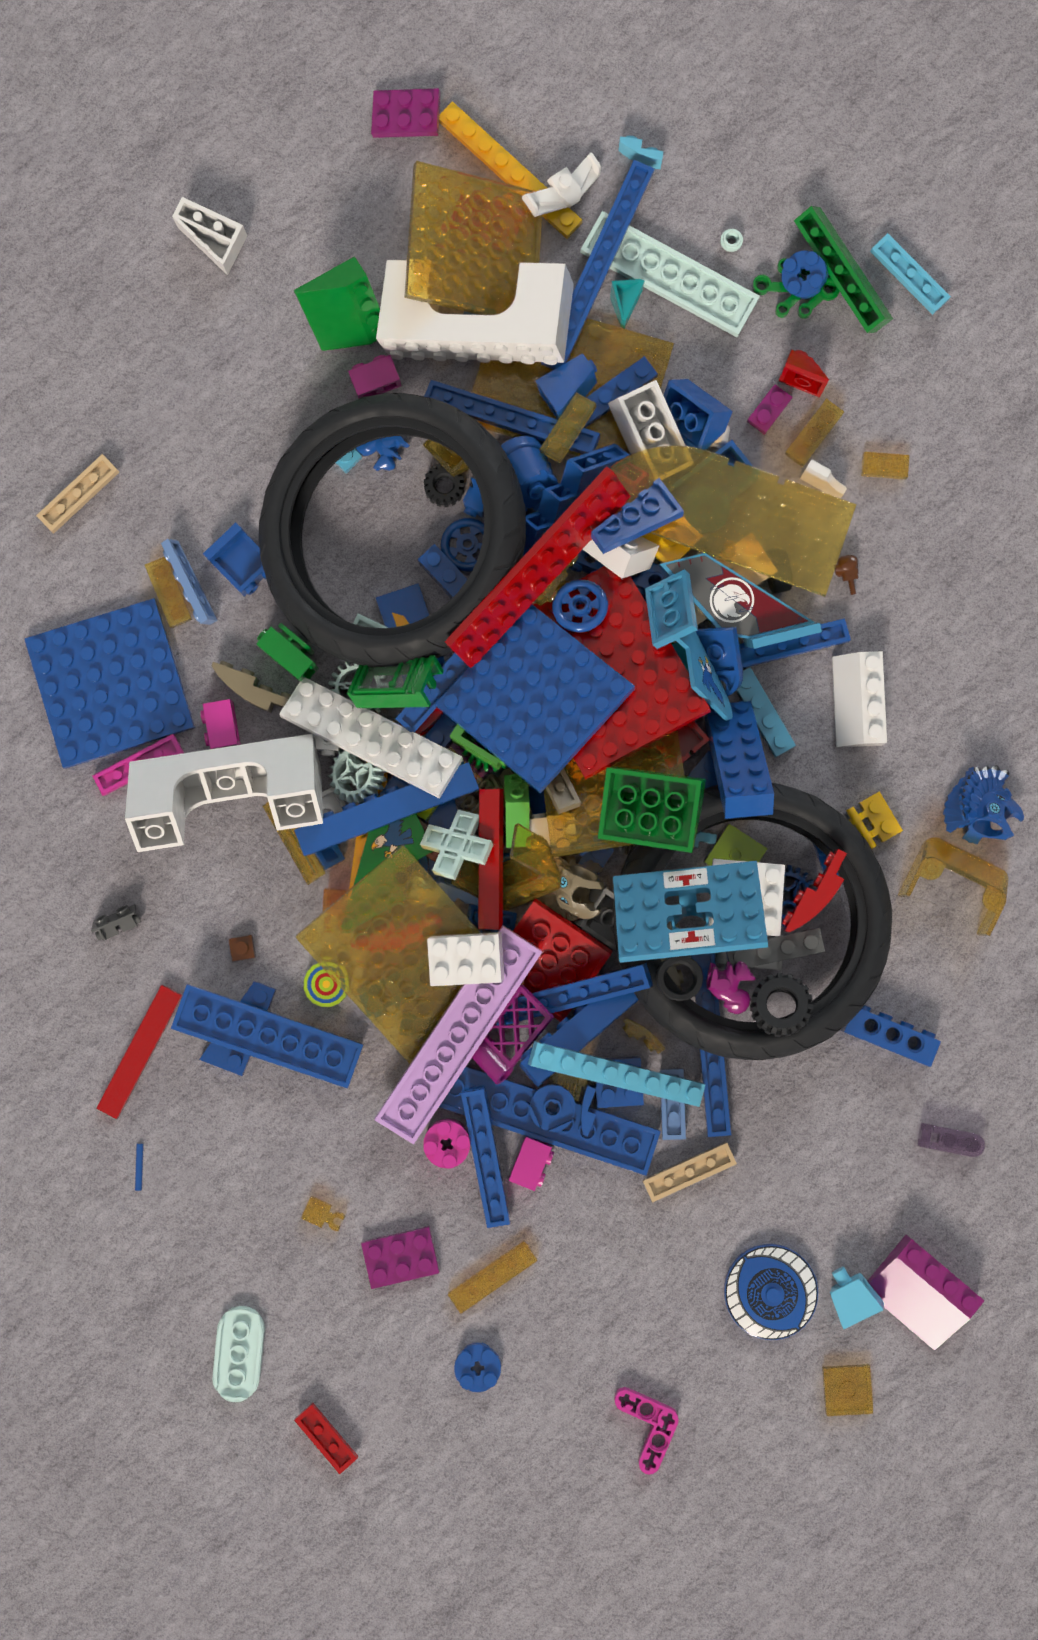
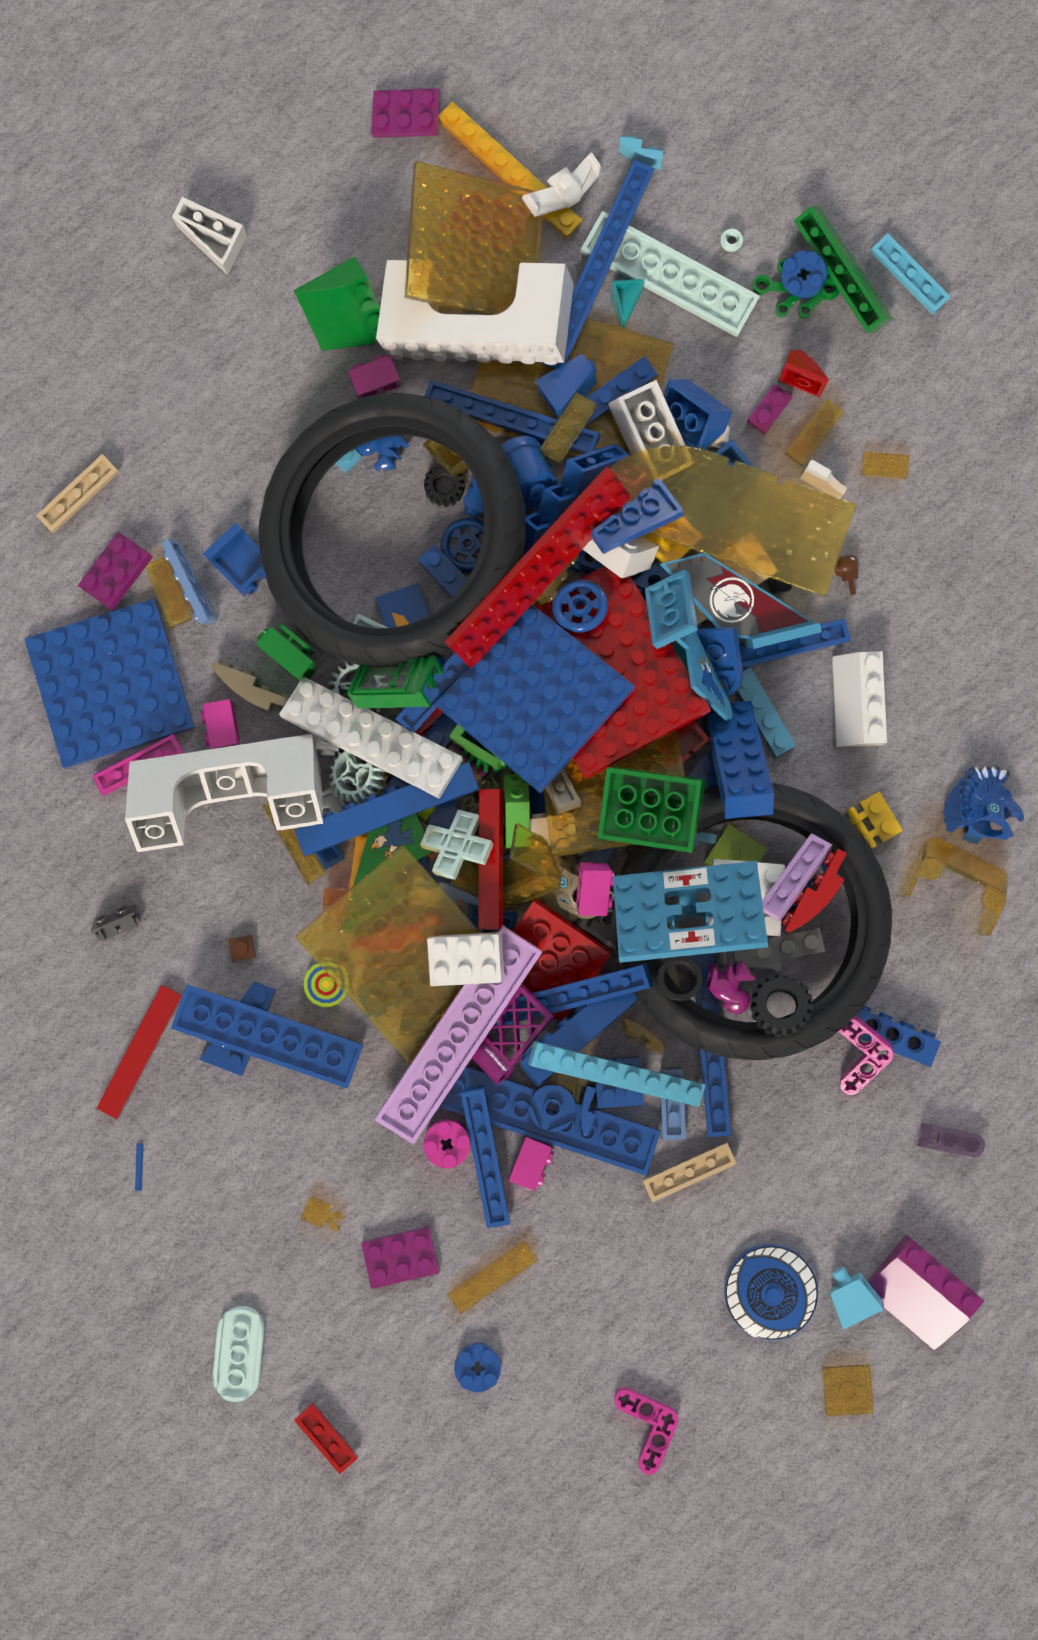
none -> magenta plate [77,532,153,611]
none -> dark pink brick [576,862,614,916]
none -> lavender plate [762,833,832,921]
none -> dark pink beam [839,1016,894,1095]

